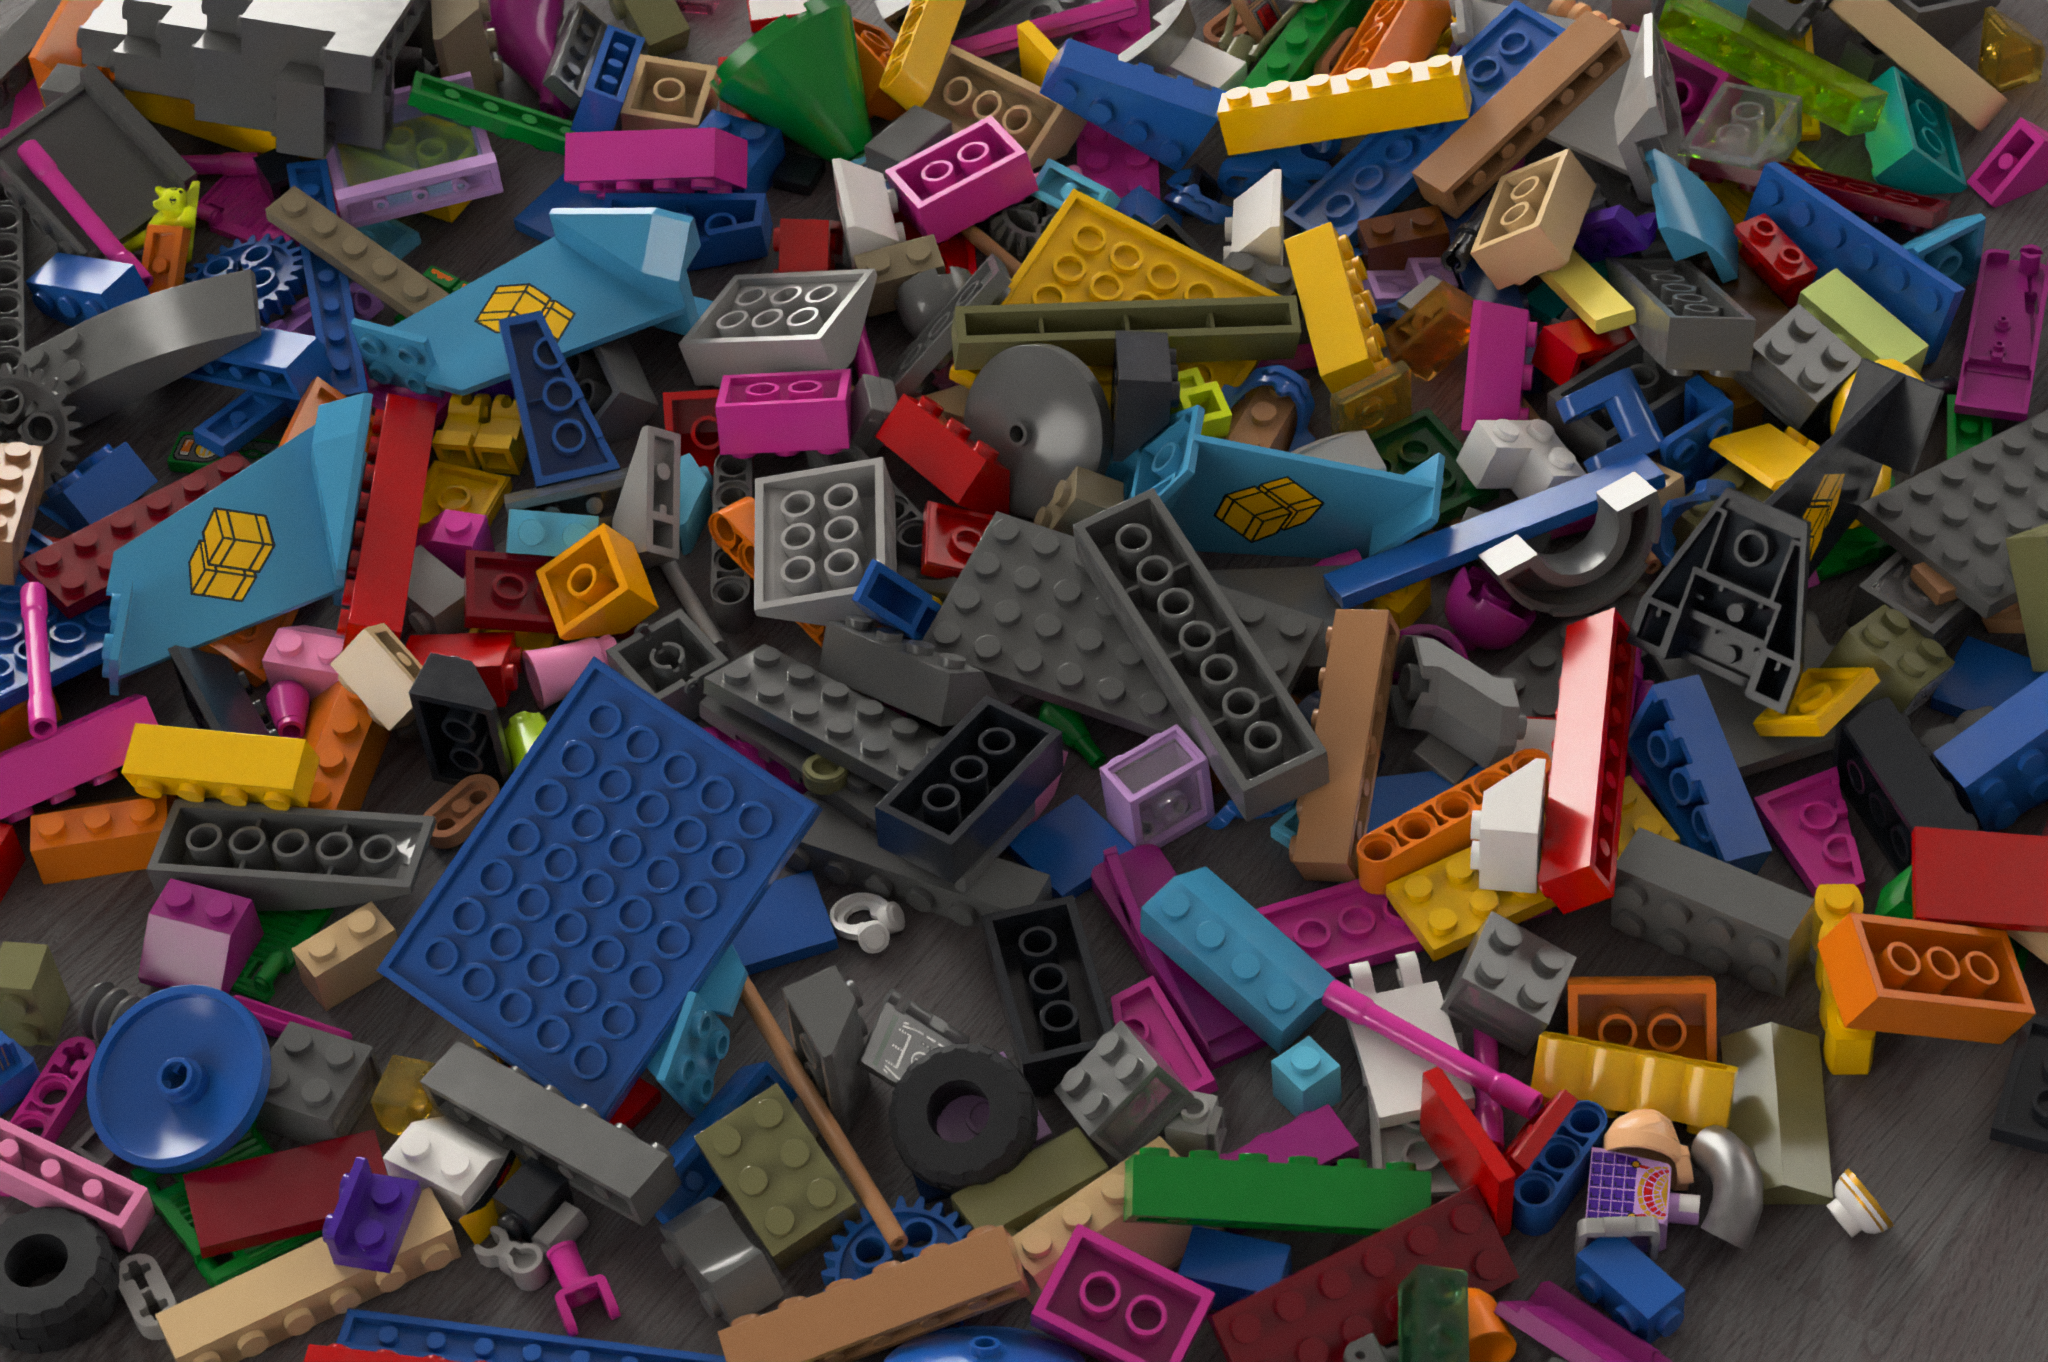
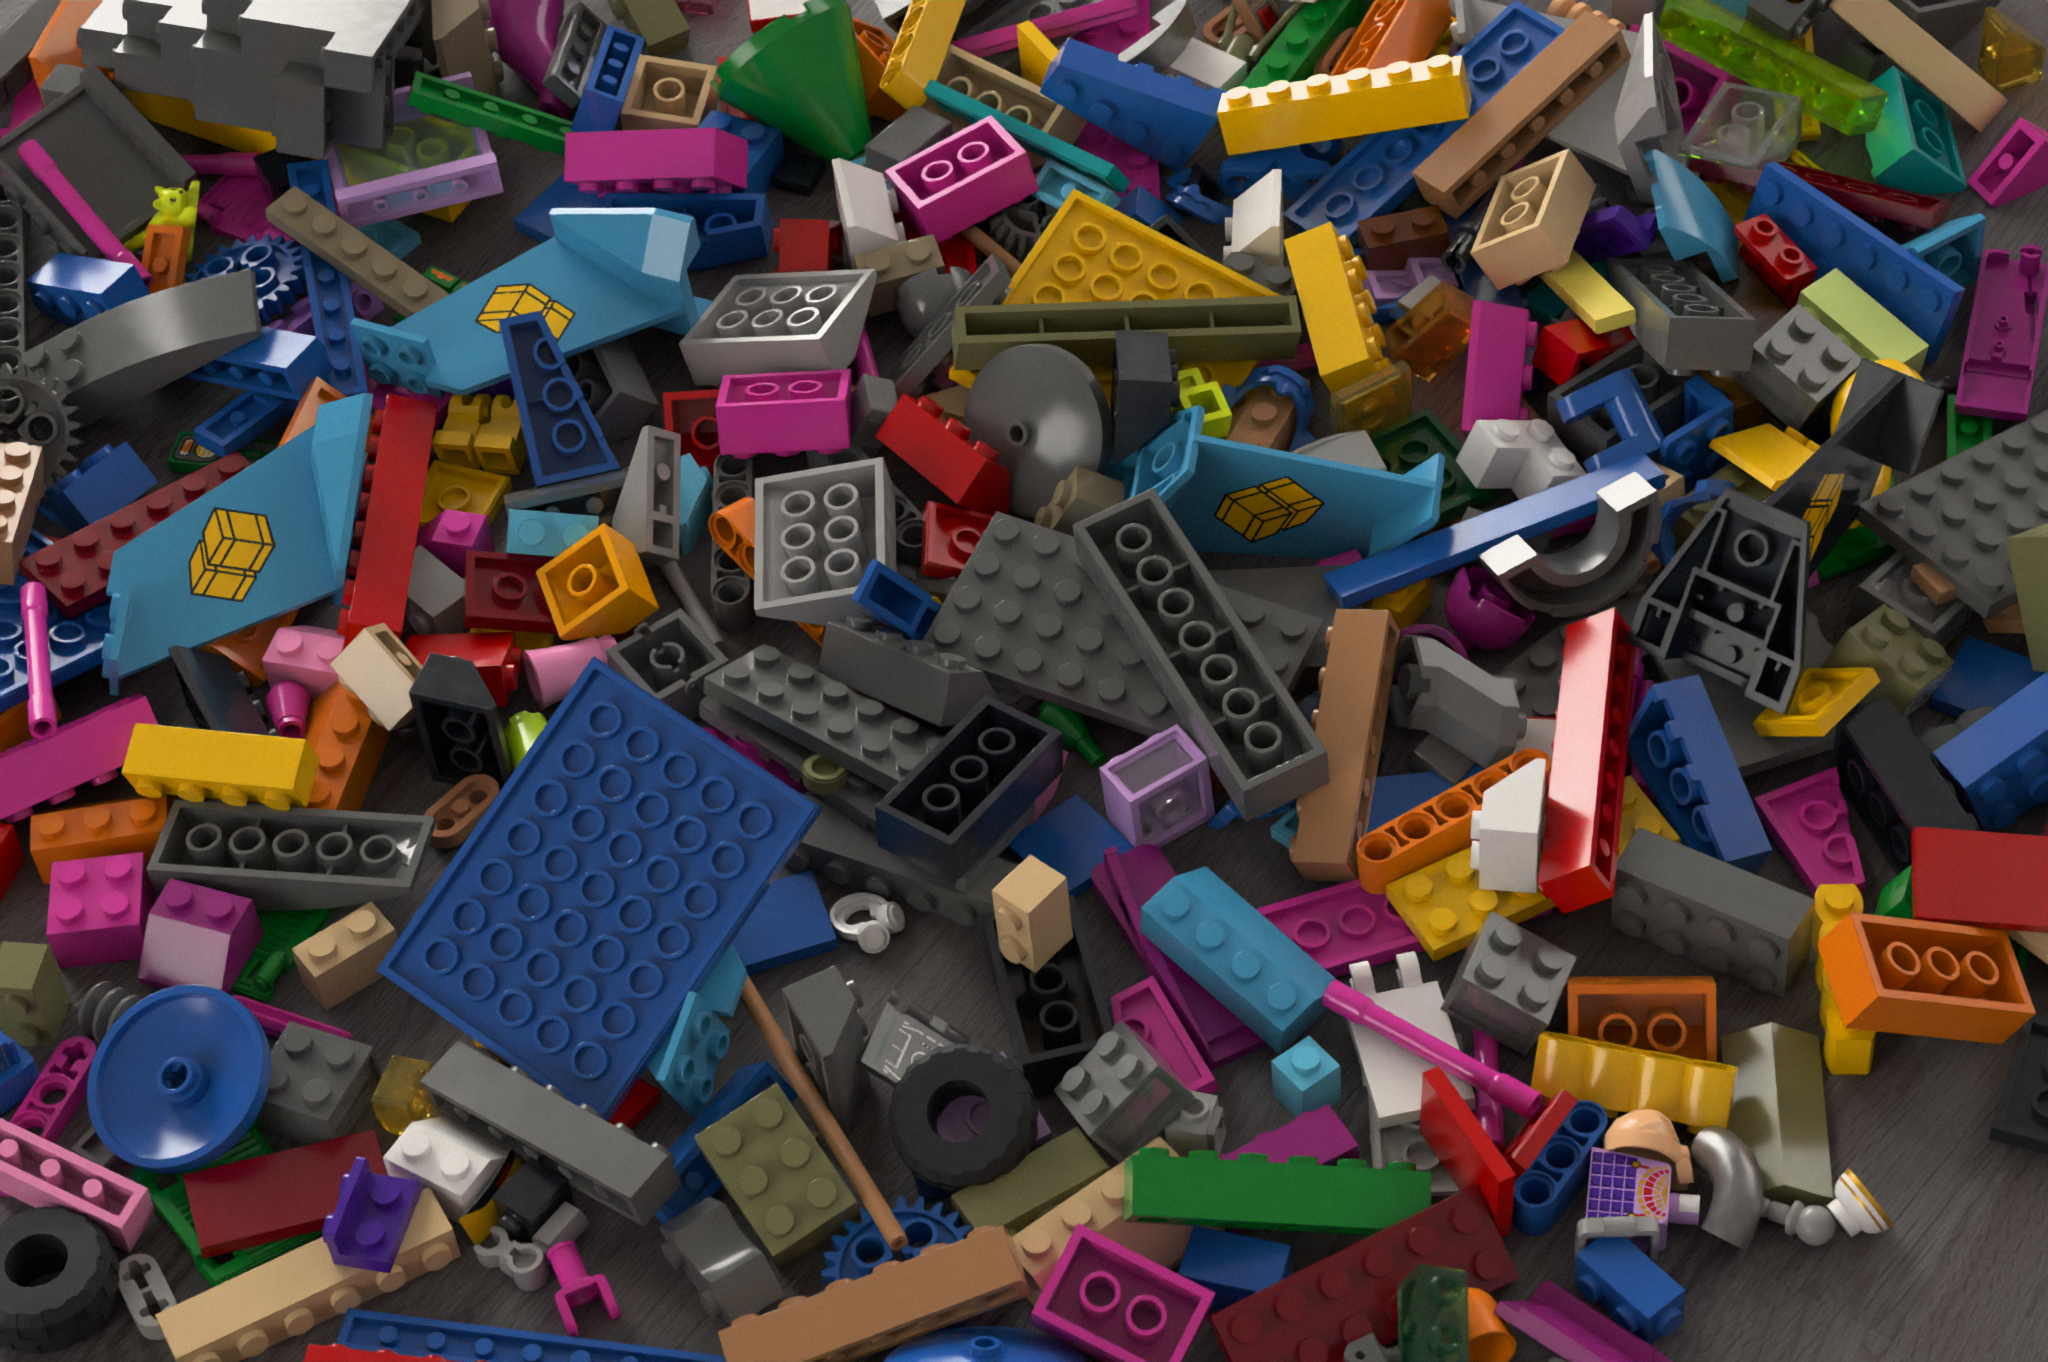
none -> dark pink brick [46,852,155,969]
none -> teal tile [924,79,1131,194]
none -> tan brick [992,854,1073,973]
none -> light grey bar [1760,1197,1836,1246]

